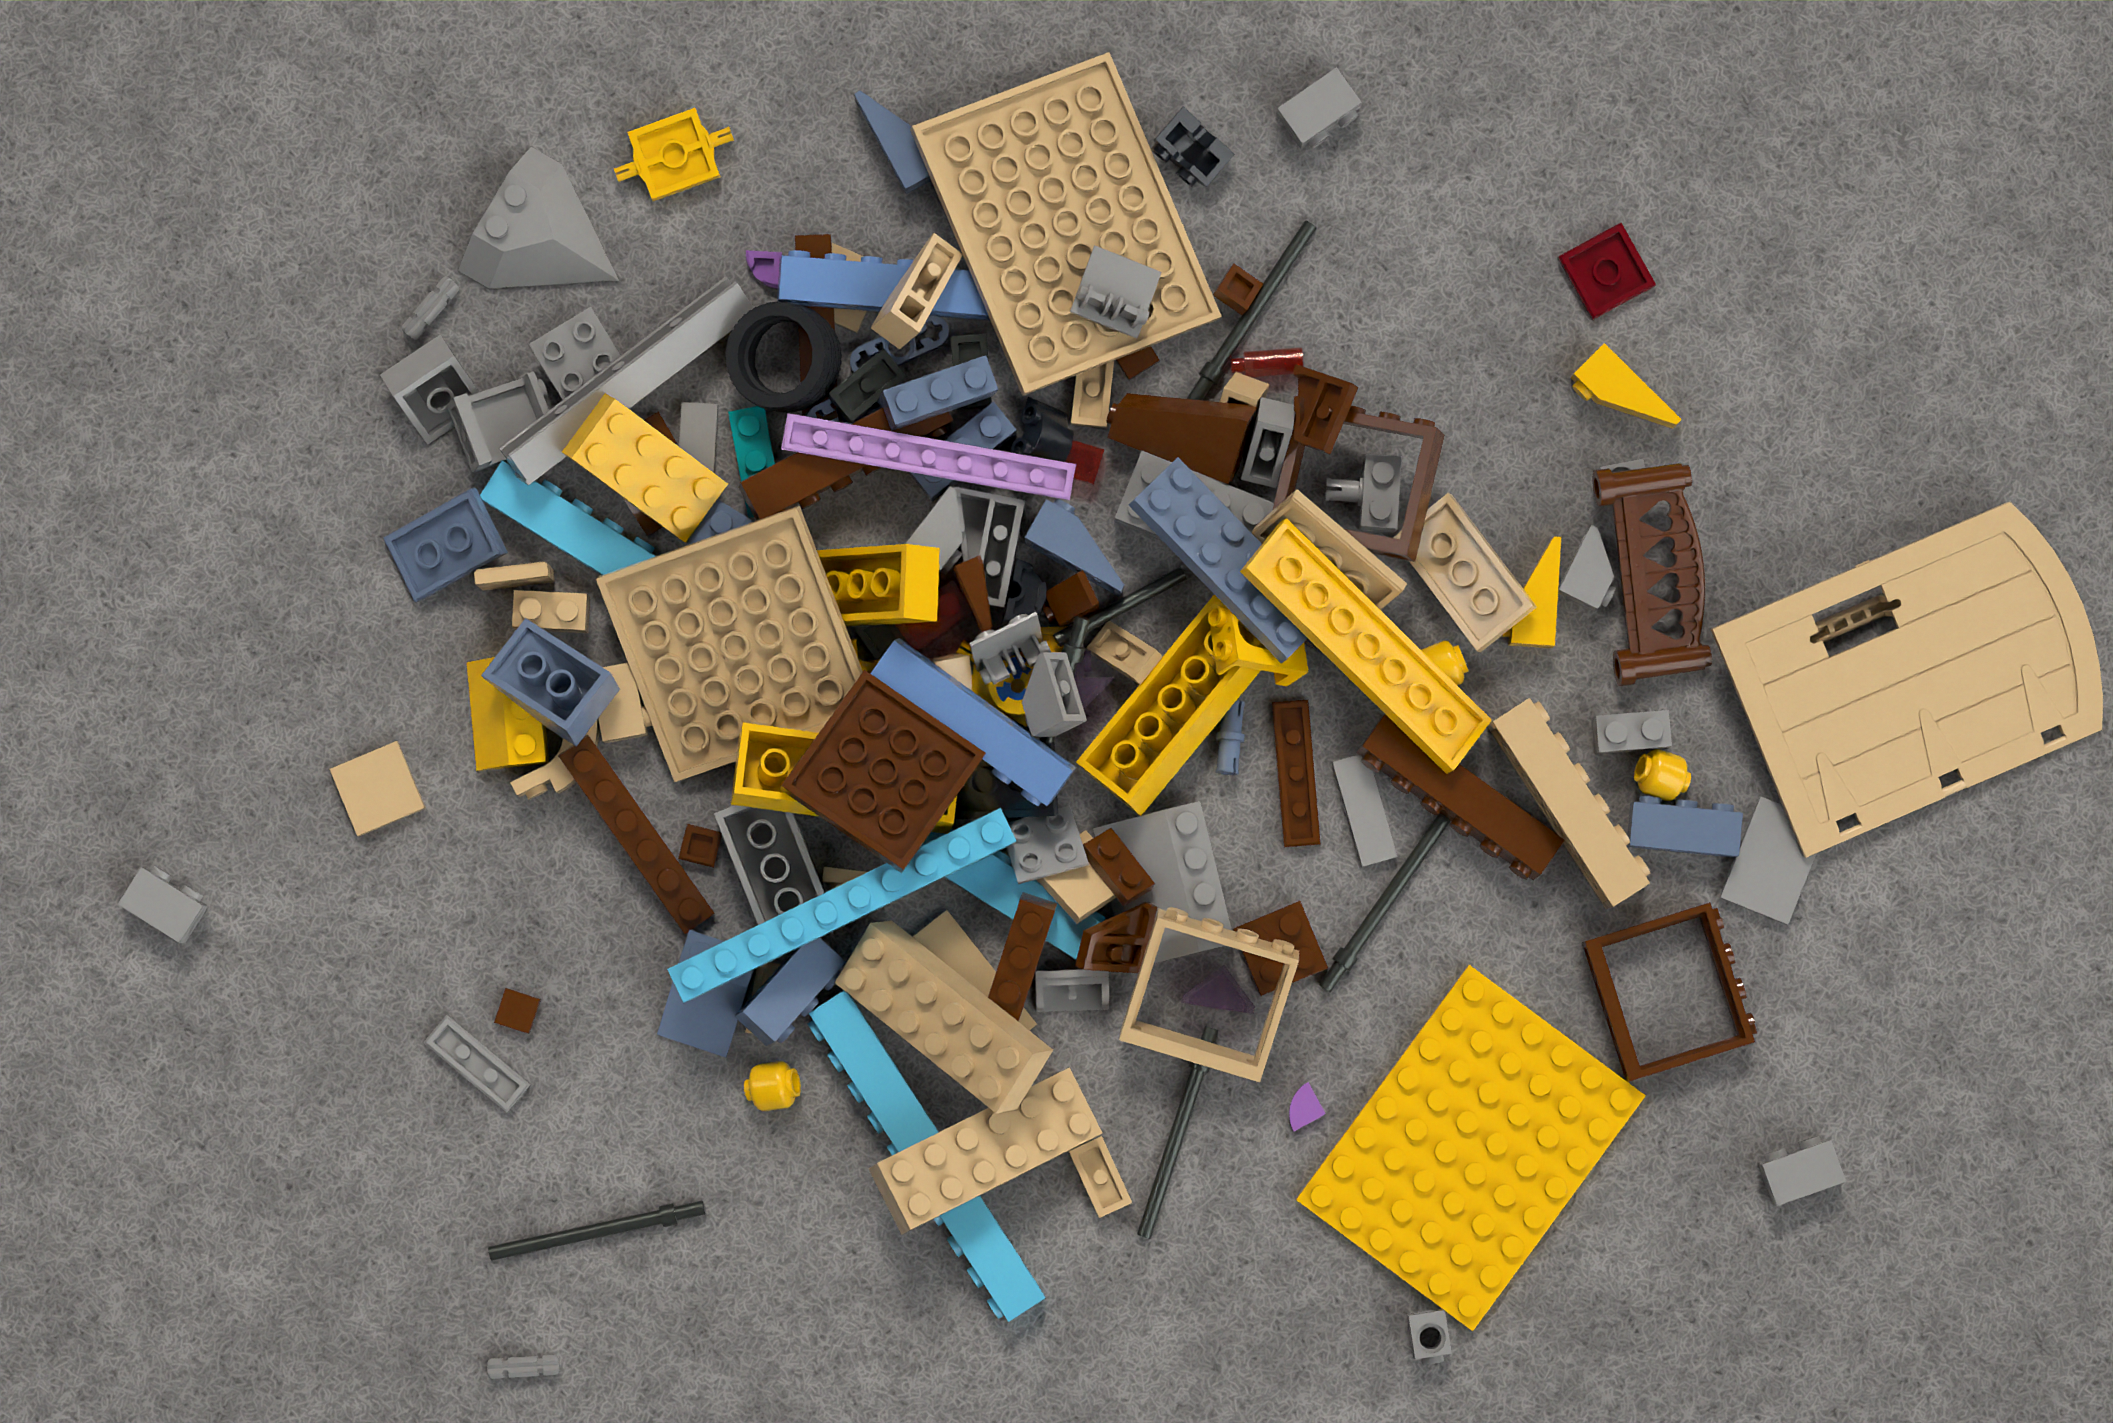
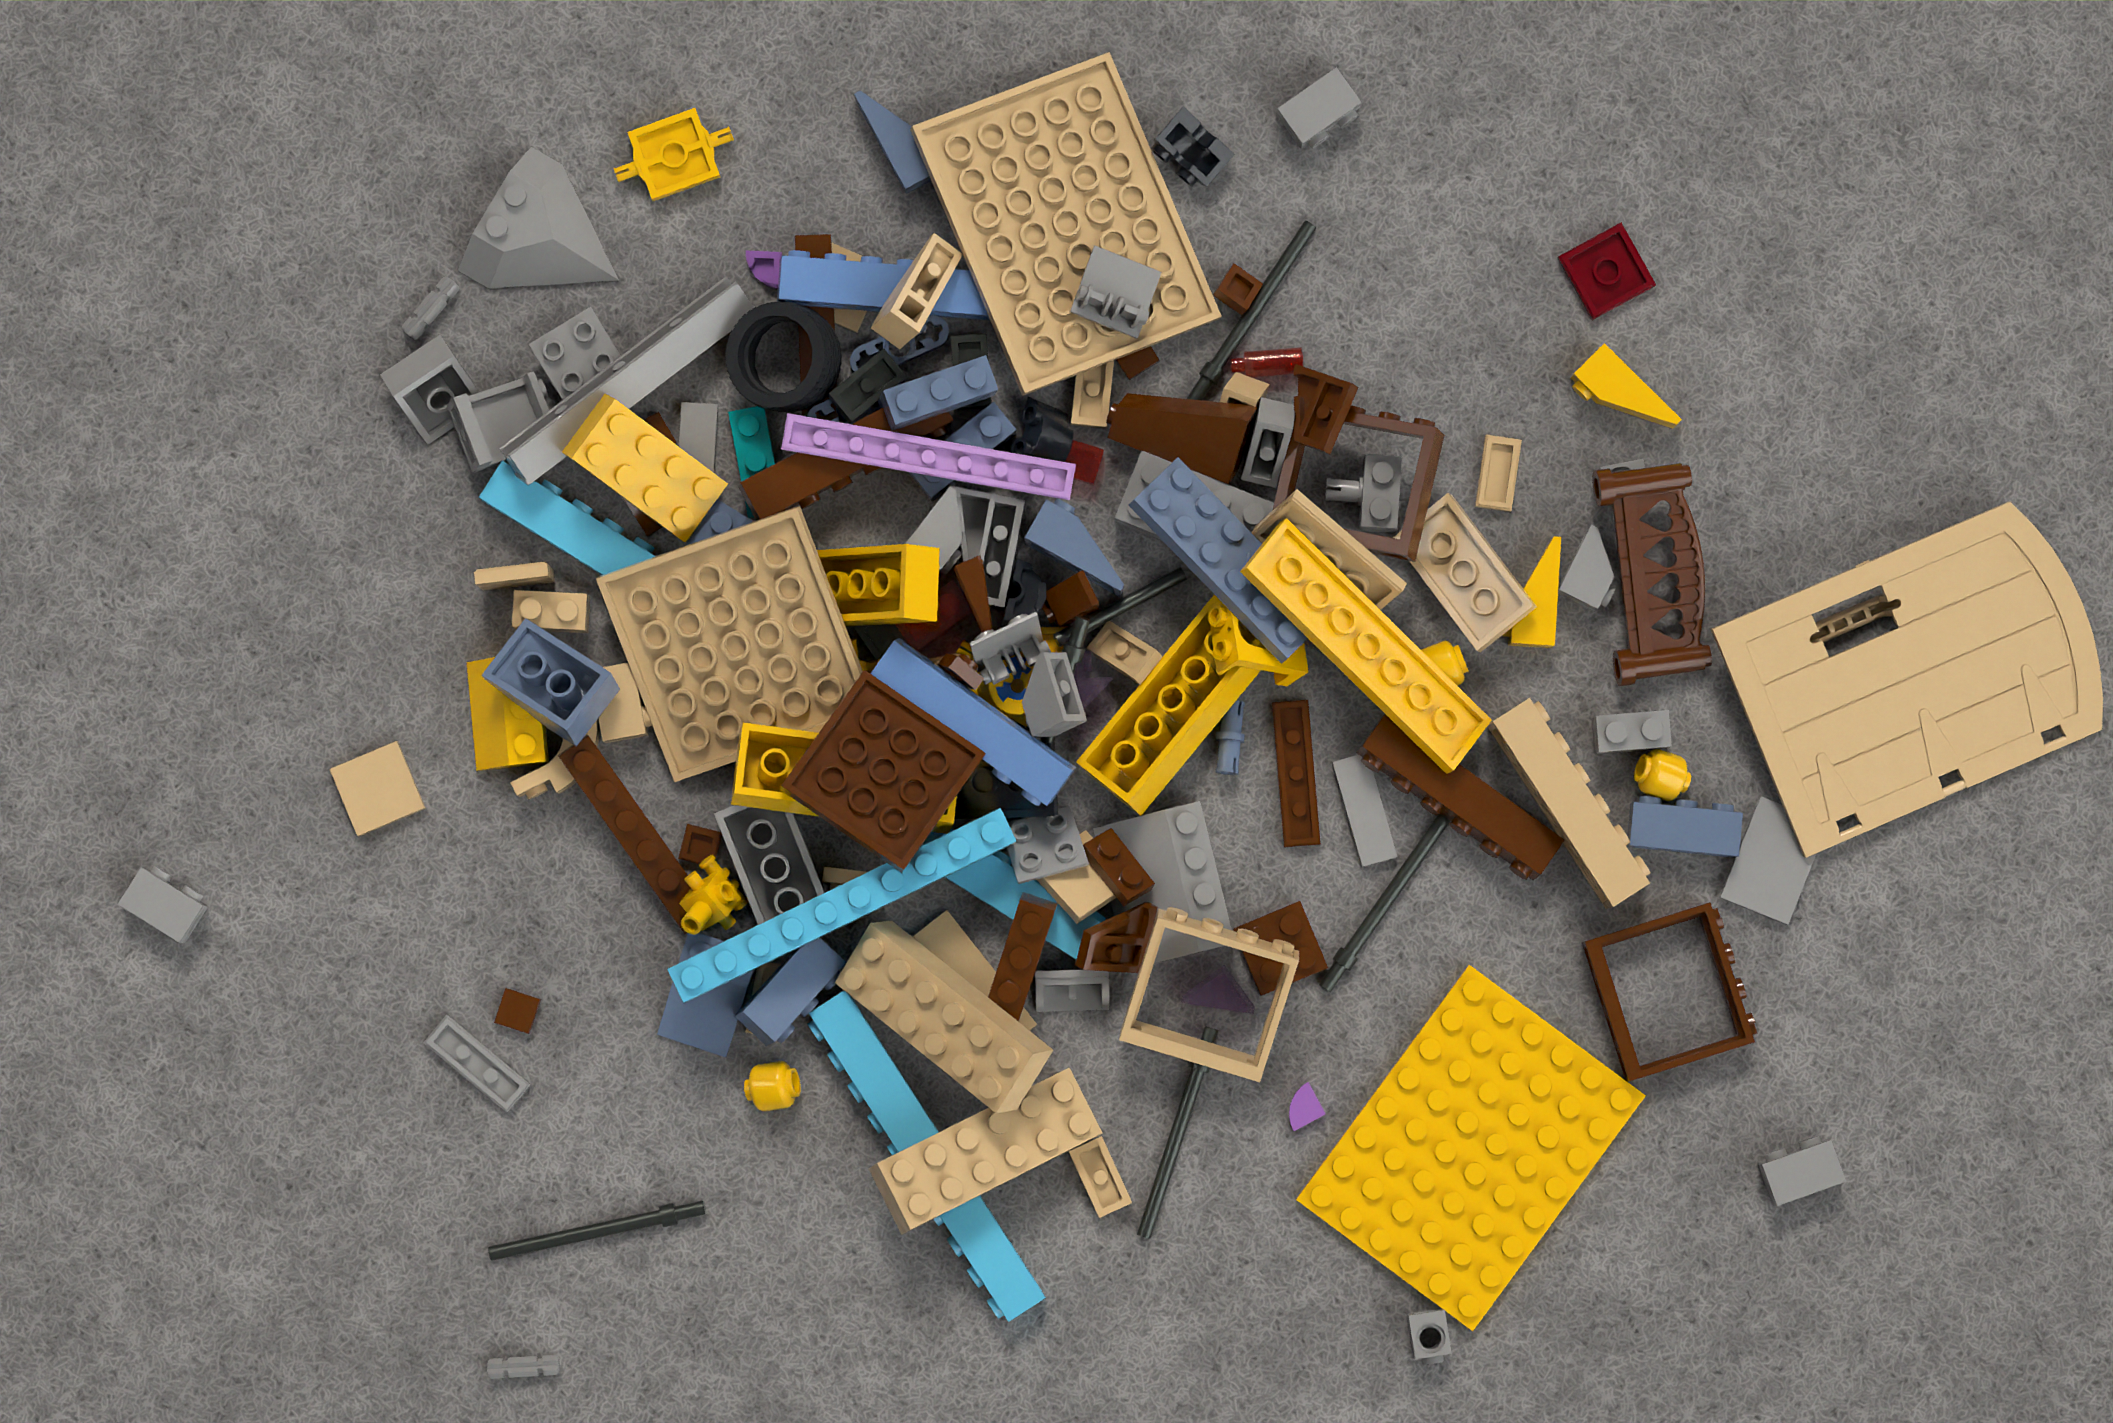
sand blue tile [383,488,508,602] -> none
none -> yellow piece [679,854,749,935]
none -> reddish brown plate [937,653,984,690]
none -> tan tile [1475,435,1522,512]

